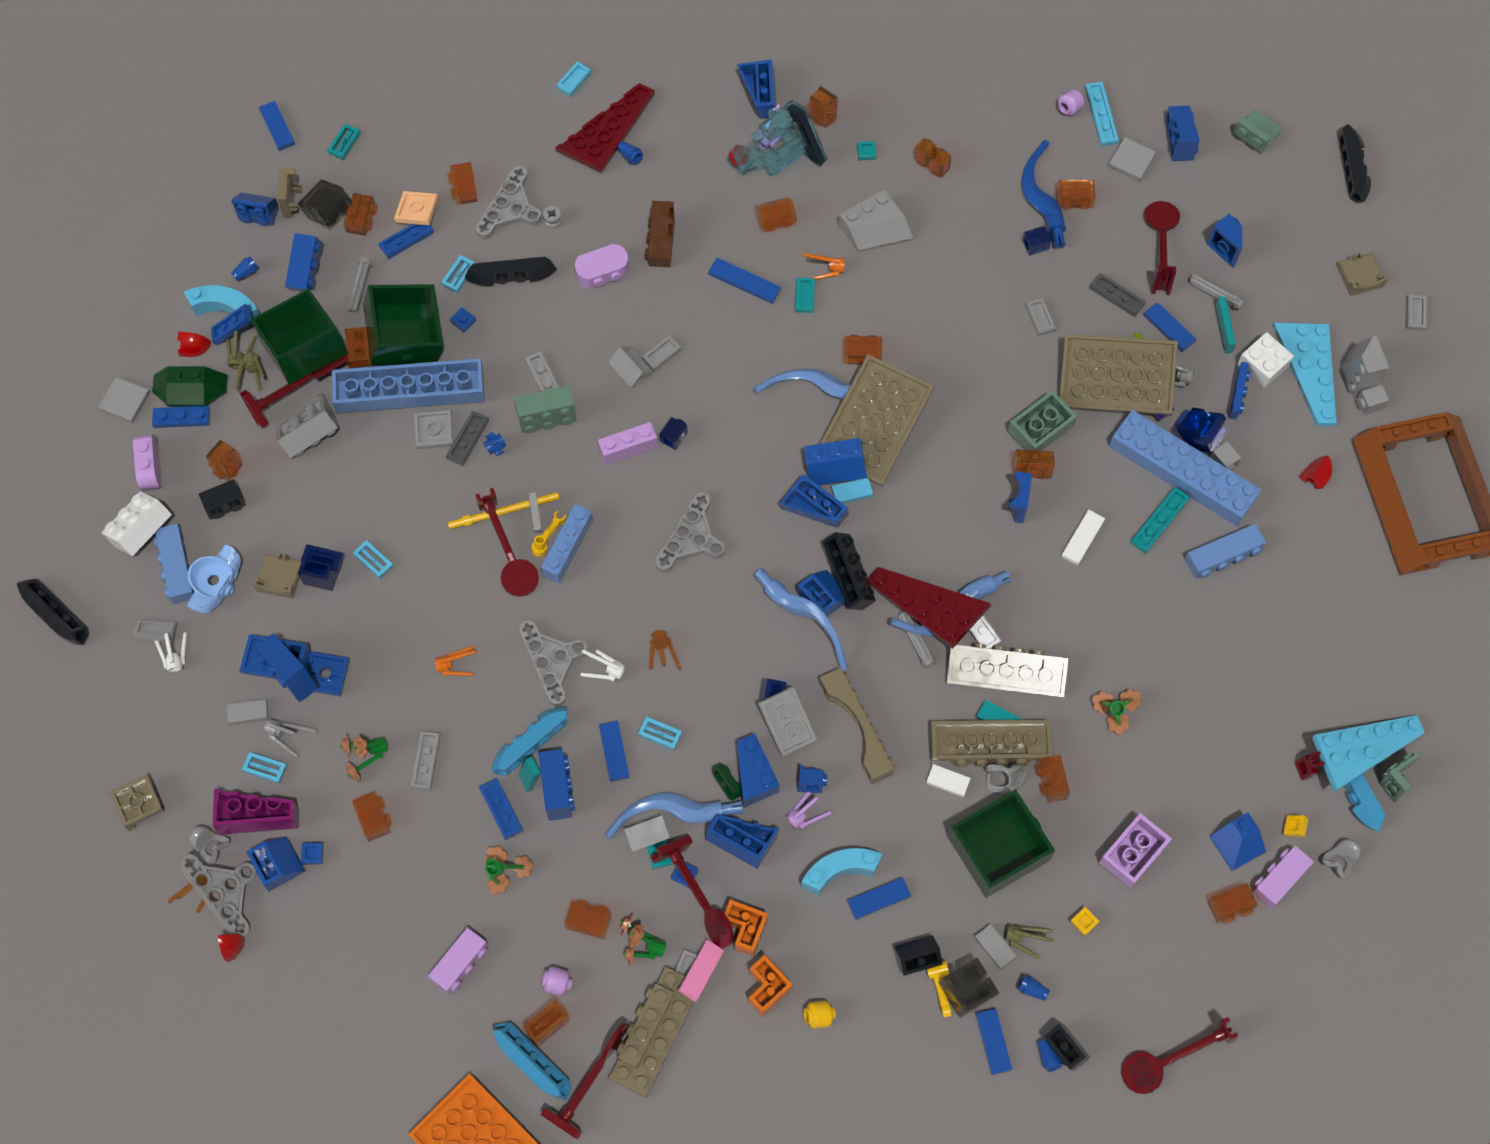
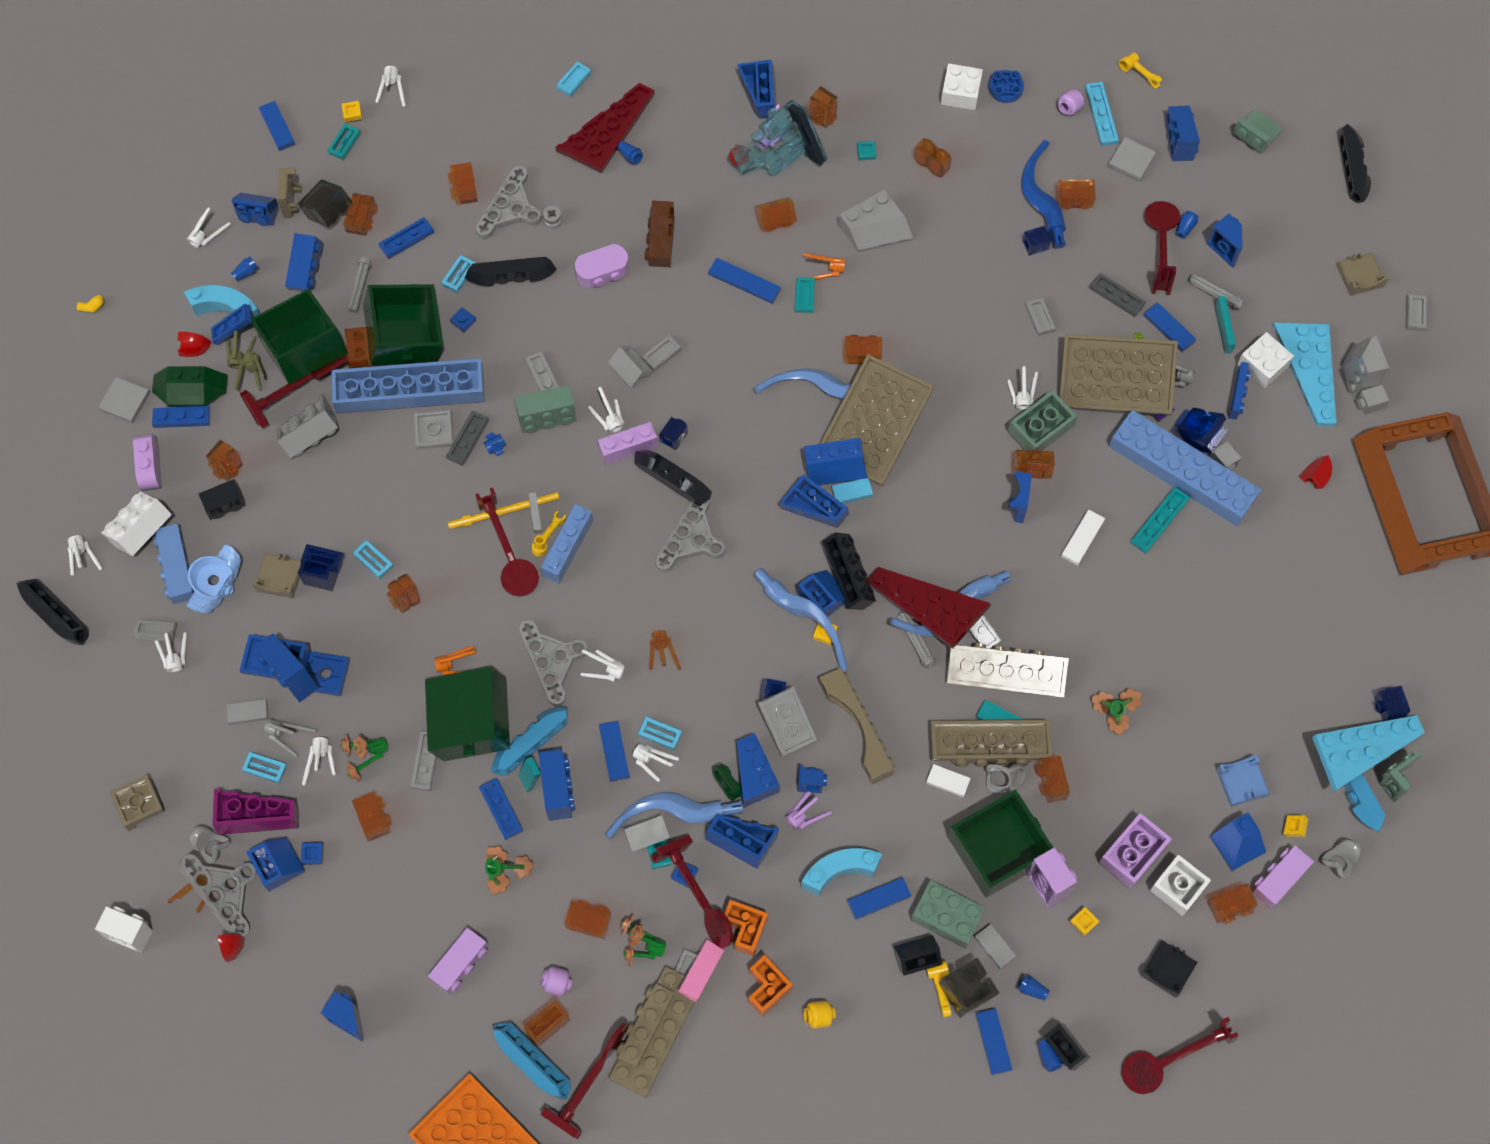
light nougat tile [394,191,439,226] -> none
olive plant [1006,924,1054,959] -> none
medium blue brick [1184,524,1266,579] -> none
dark red plate [1295,751,1325,781] -> none
none -> white plant [67,535,102,576]
none -> yellow arm [77,295,104,313]
none -> white brick [95,906,153,953]
none -> white plant [187,207,231,248]
none -> white plant [302,737,336,786]
none -> blue slope [321,991,364,1042]
none -> yellow plate [342,101,362,122]
none -> white plant [375,66,406,107]
none -> clear orange brick [386,574,420,613]
none -> dark green container [425,667,510,761]
none -> white plant [588,387,624,433]
none -> white plant [632,744,679,782]
none -> black brick [634,450,712,506]
none -> yellow plate [813,623,838,646]
none -> sand green brick [911,880,985,949]
none -> white brick [941,63,983,110]
none -> blue tile [989,70,1024,103]
none -> white plant [1007,366,1038,410]
none -> lavender brick [1027,847,1077,909]
none -> yellow brick [1118,52,1162,89]
none -> black piece [1140,940,1198,998]
none -> white brick [1150,855,1211,916]
none -> blue cone [1176,211,1199,239]
none -> medium blue piece [1216,754,1270,807]
none -> clear blue head [1374,686,1411,721]

